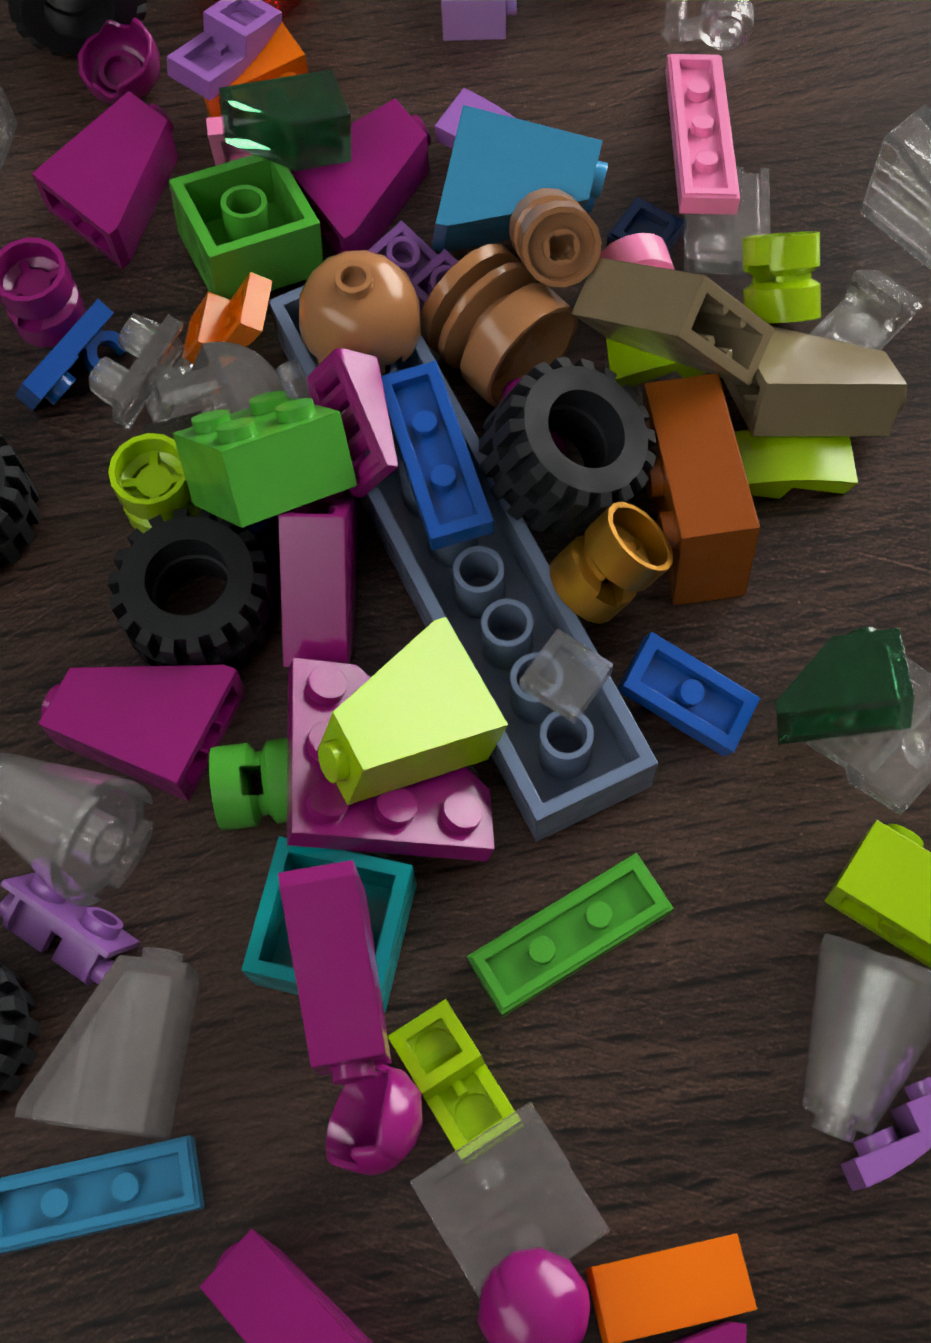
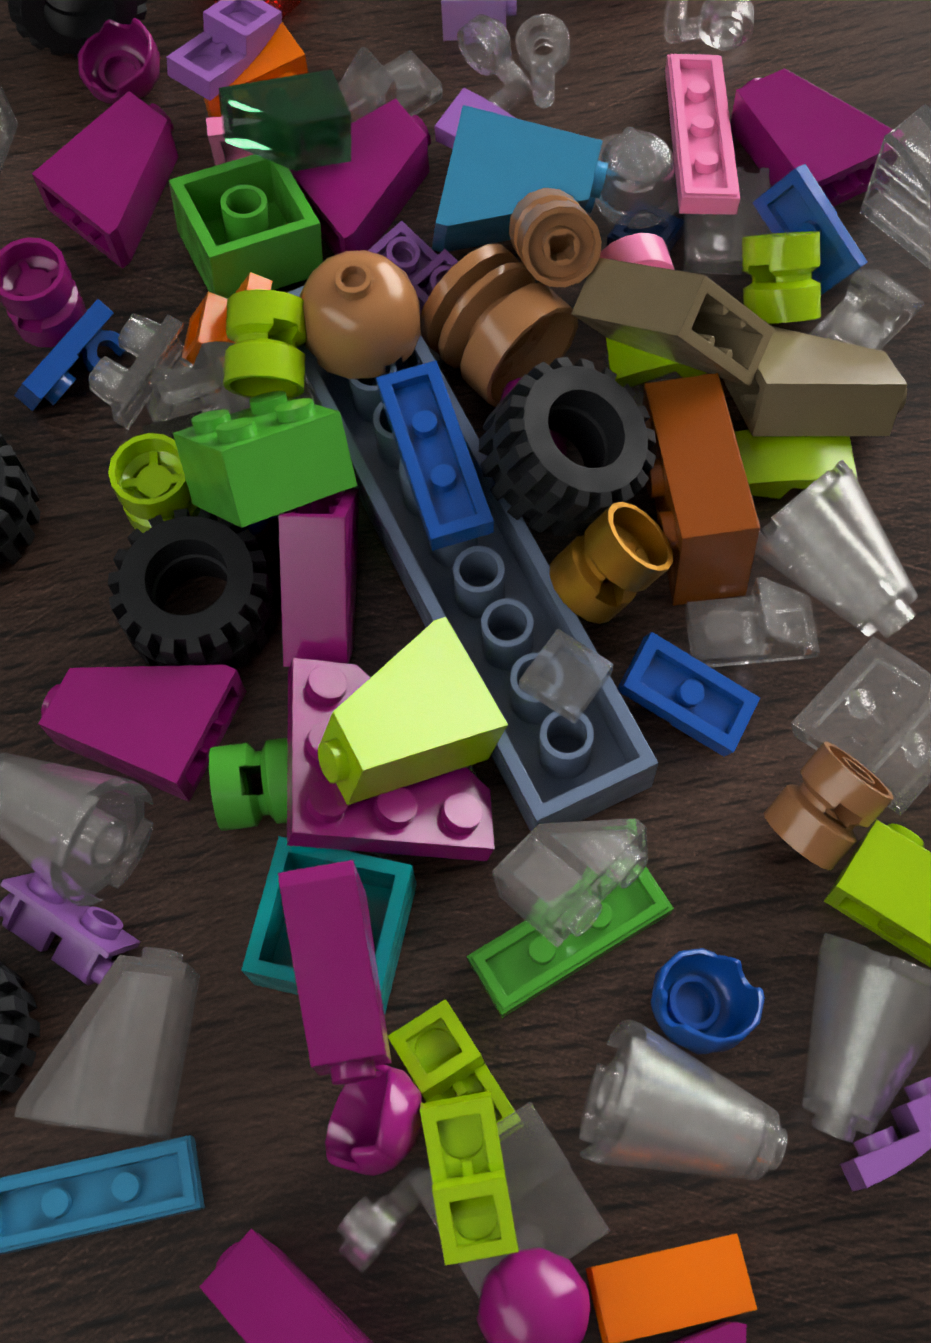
magenta slope [306,348,398,498] -> none
clear green slope [775,627,915,745] -> none
none -> lime wheel [223,289,306,398]
none -> clear slope [324,46,443,131]
none -> clear plate [337,1167,437,1273]
none -> lime slope [420,1091,519,1266]
none -> clear plate [457,14,531,112]
none -> clear slope [492,818,648,948]
none -> clear plate [516,14,571,108]
none -> clear cone [579,1019,788,1180]
none -> clear piece [595,126,679,229]
none -> blue hair [651,948,765,1054]
none -> clear slope [685,577,820,668]
none -> magenta slope [730,68,906,207]
none -> blue plate [752,164,868,296]
none -> clear cone [755,460,918,638]
none -> medium nougat wheel [764,742,894,870]

